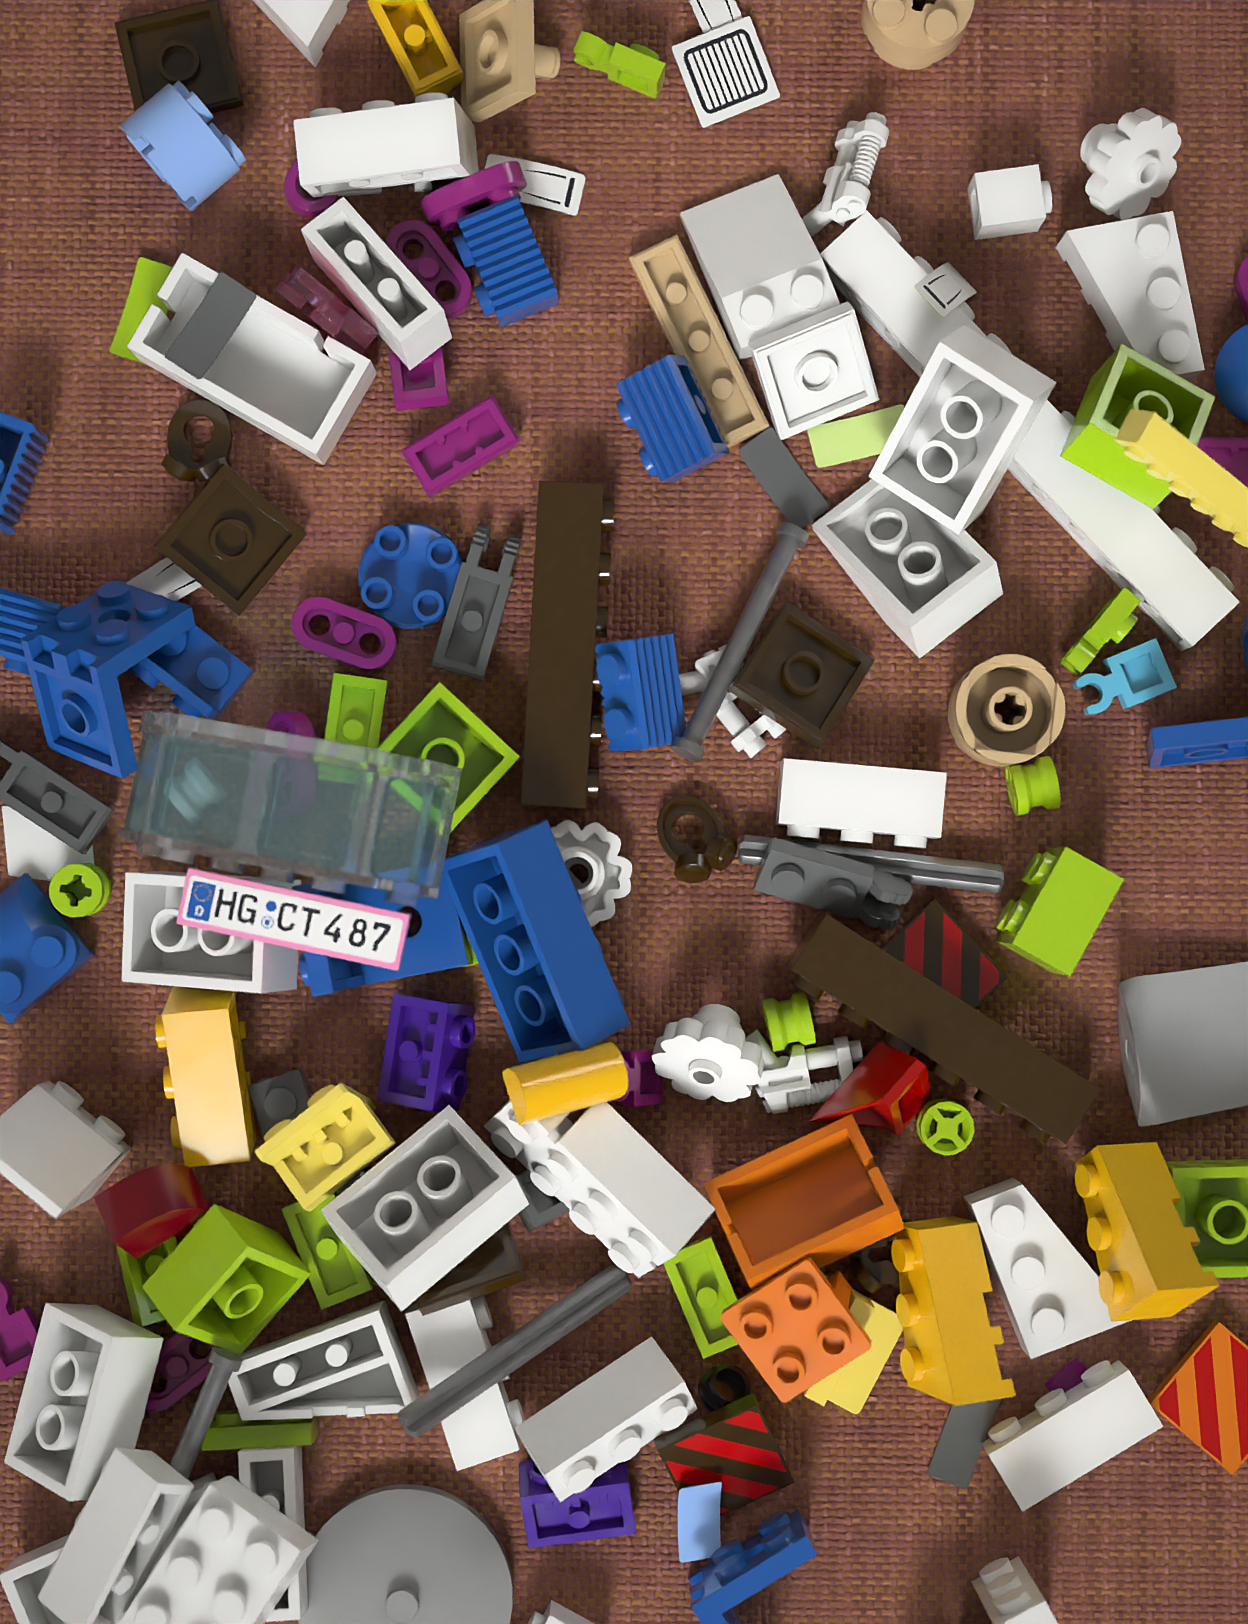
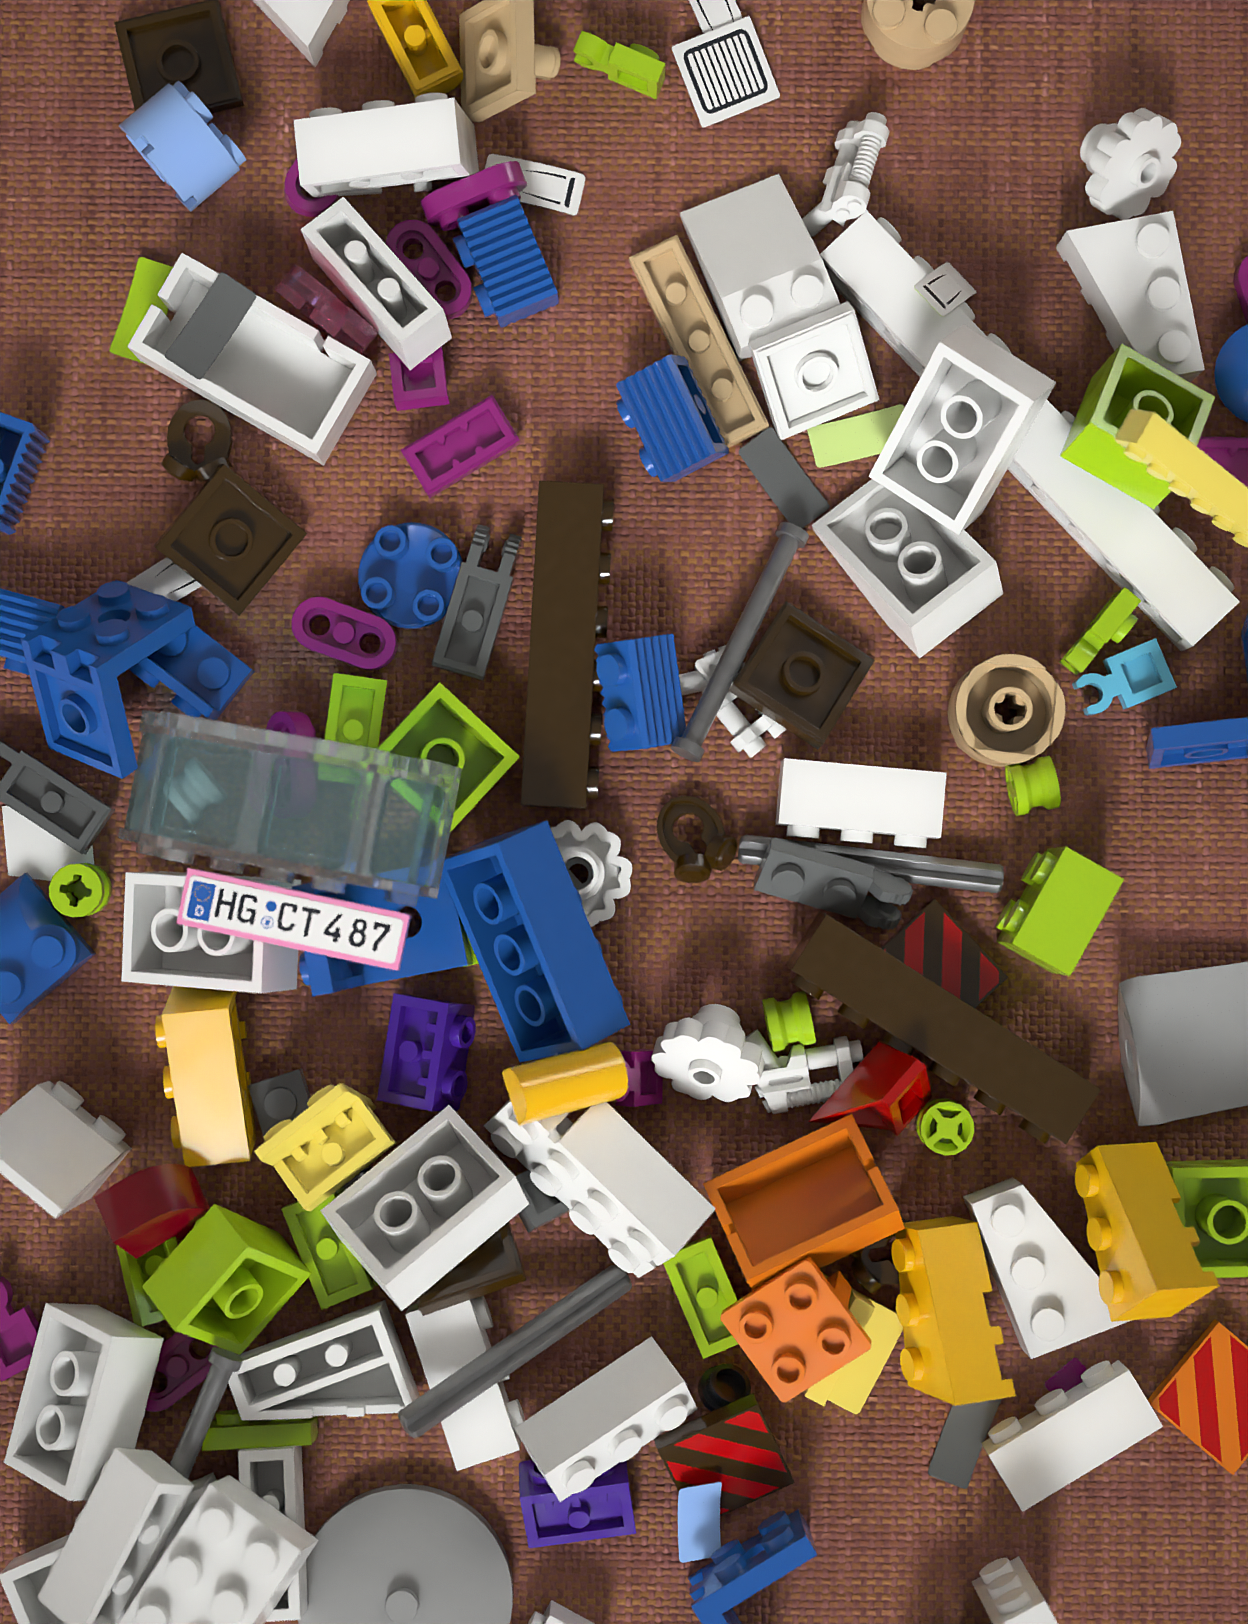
white brick [967,164,1052,240] -> none

